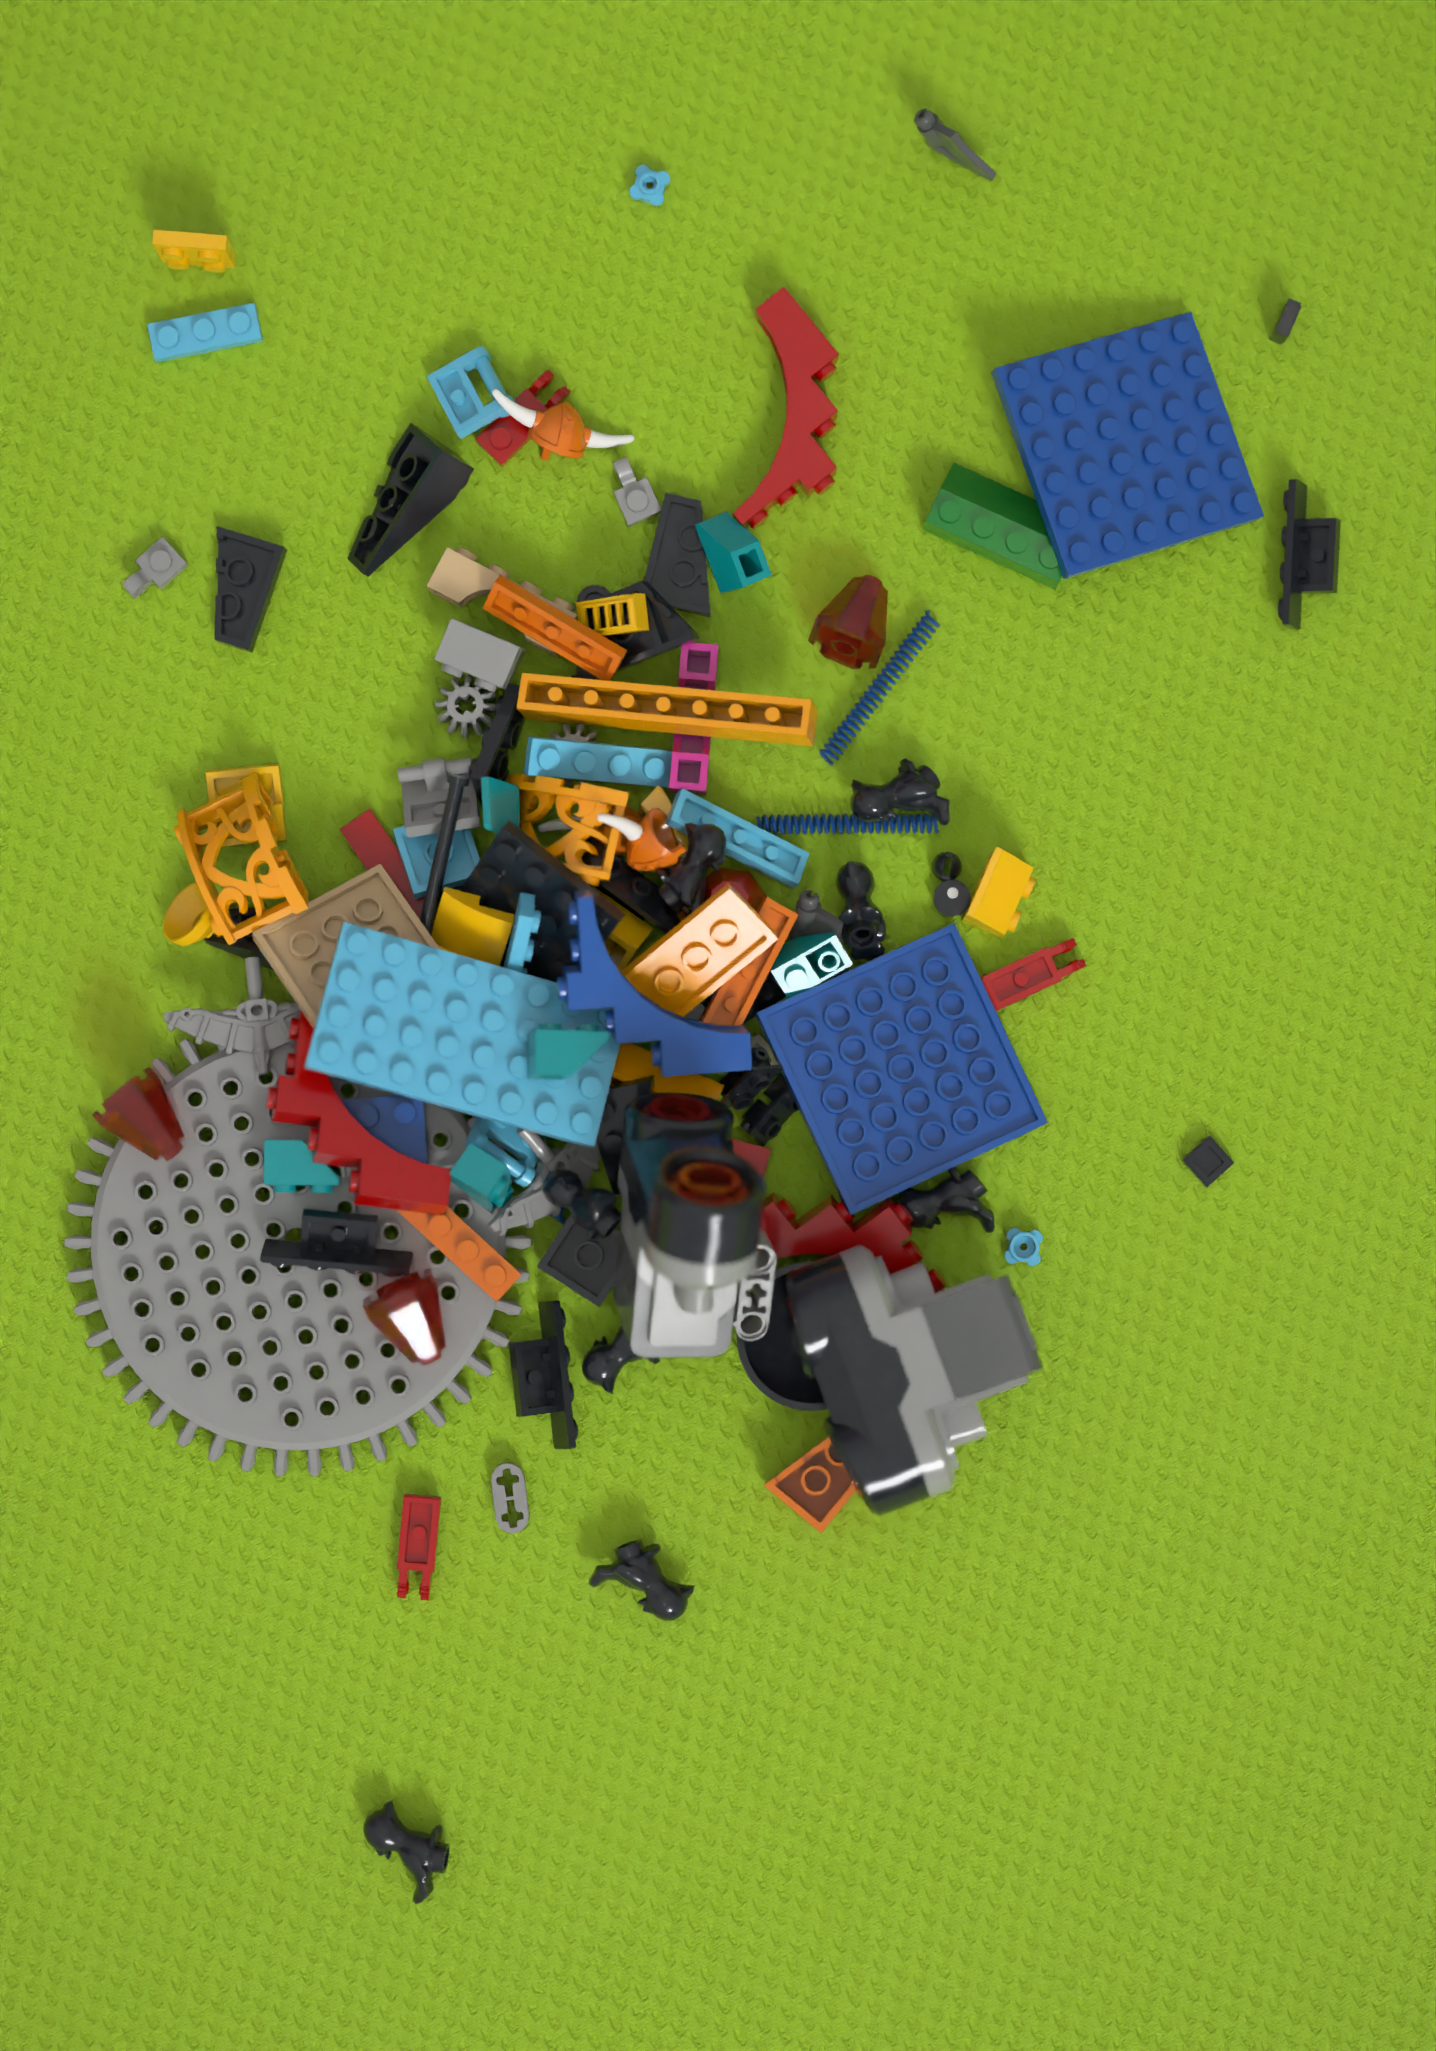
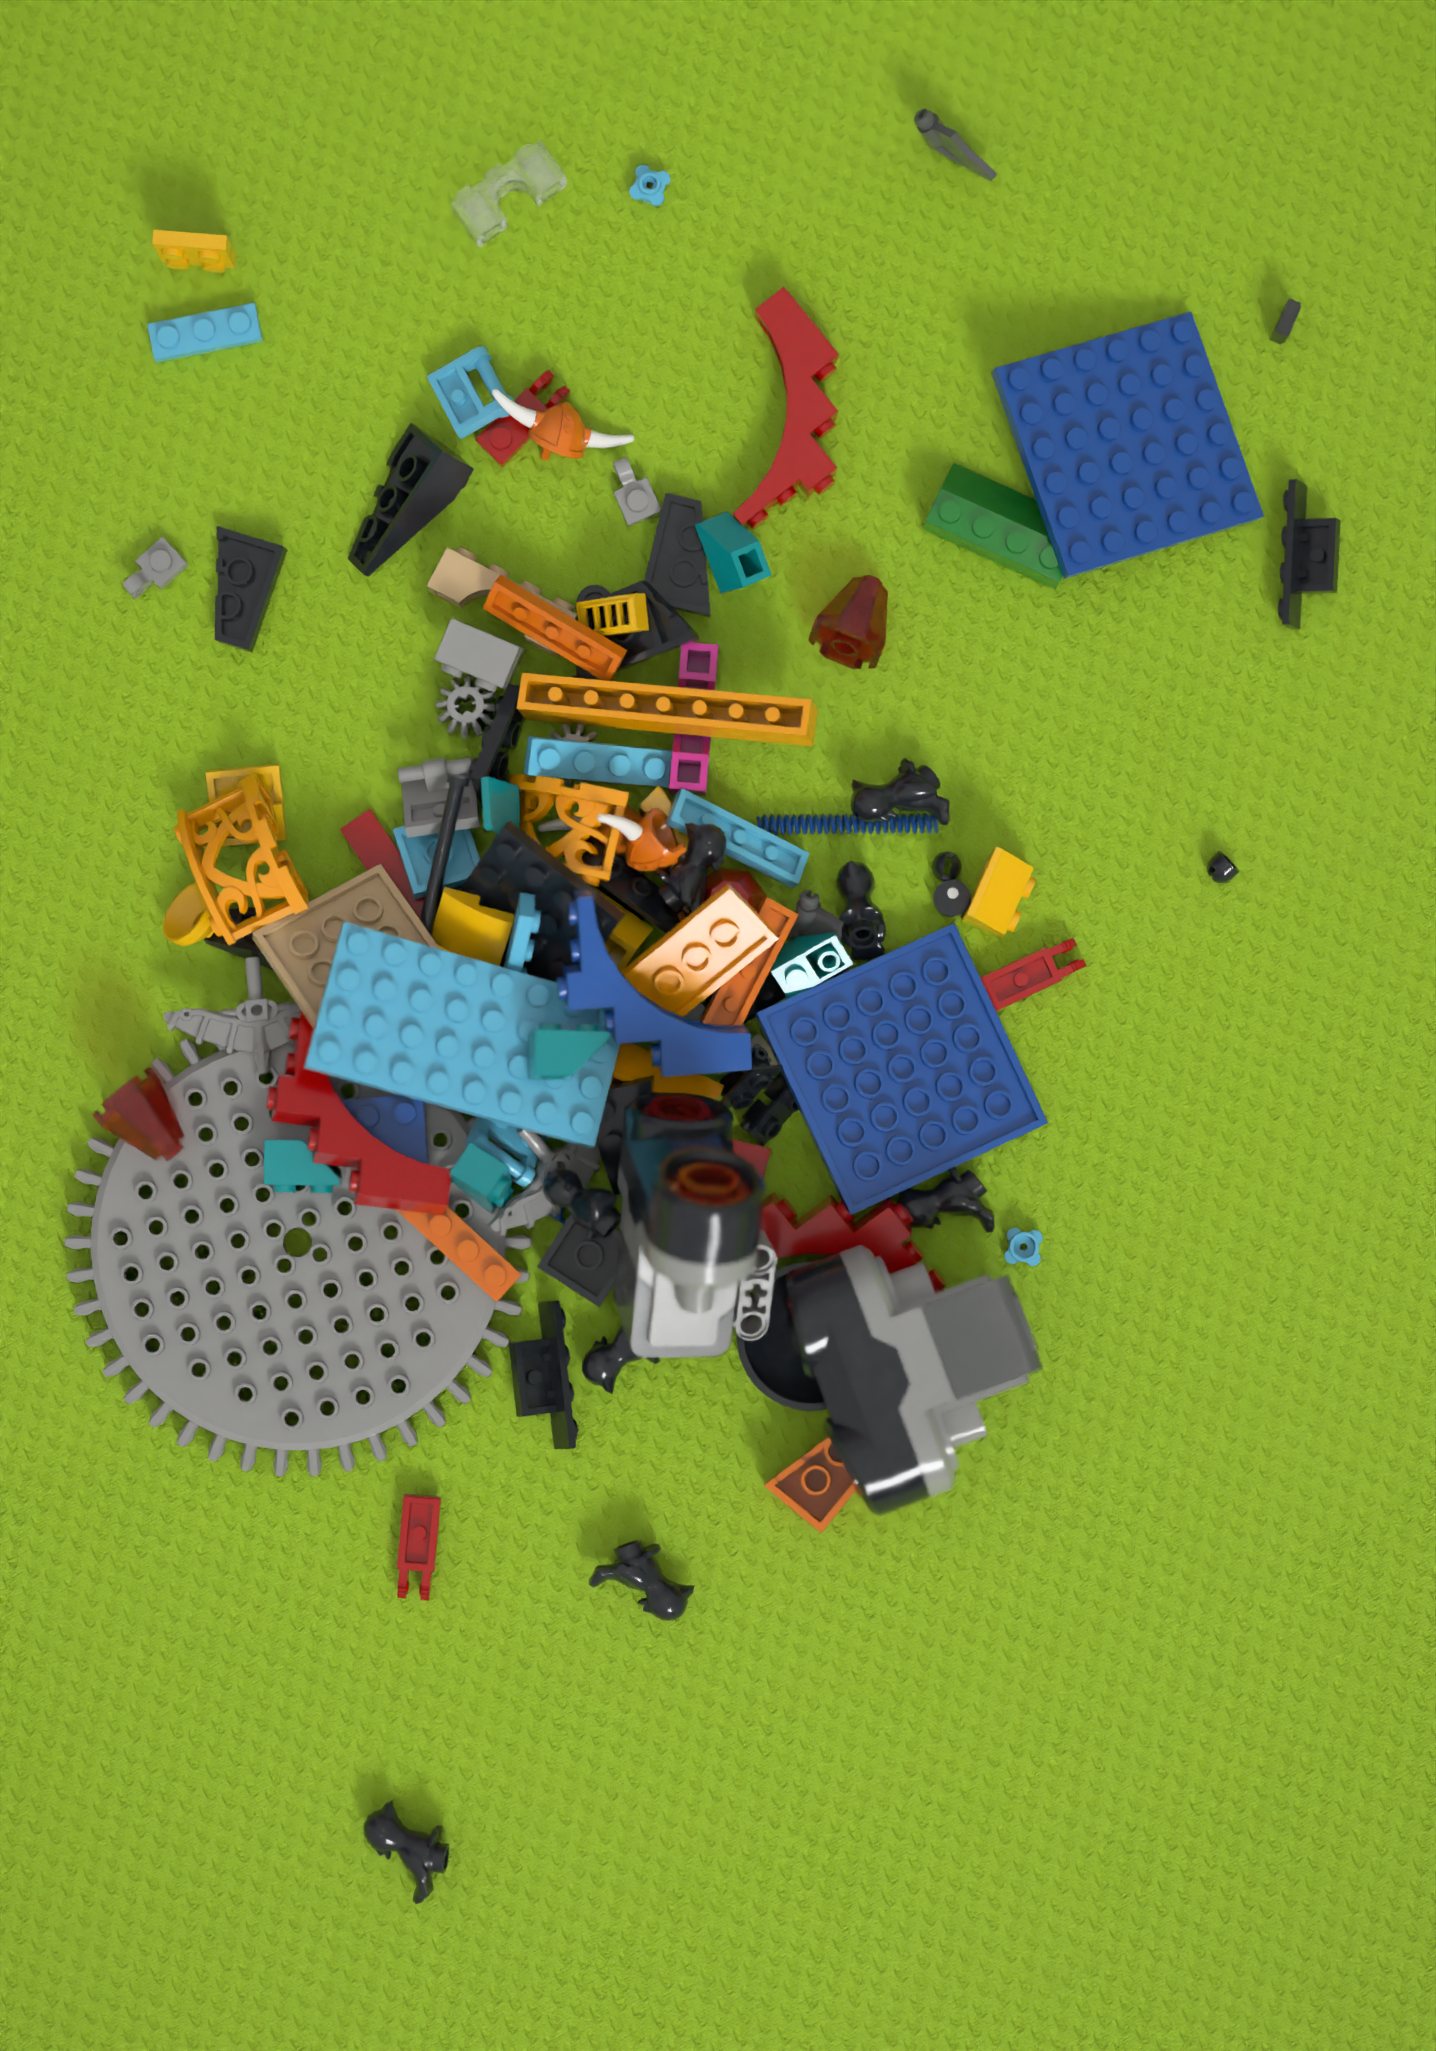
black bracket [260,1209,413,1277] -> none
clear red cone [363,1268,446,1365] -> none
light grey beam [491,1462,530,1533] -> none
blue piece [819,610,940,765] -> none
black tile [1181,1135,1234,1188] -> none
none -> clear arch [451,140,567,248]
none -> black hinge [1207,851,1240,883]

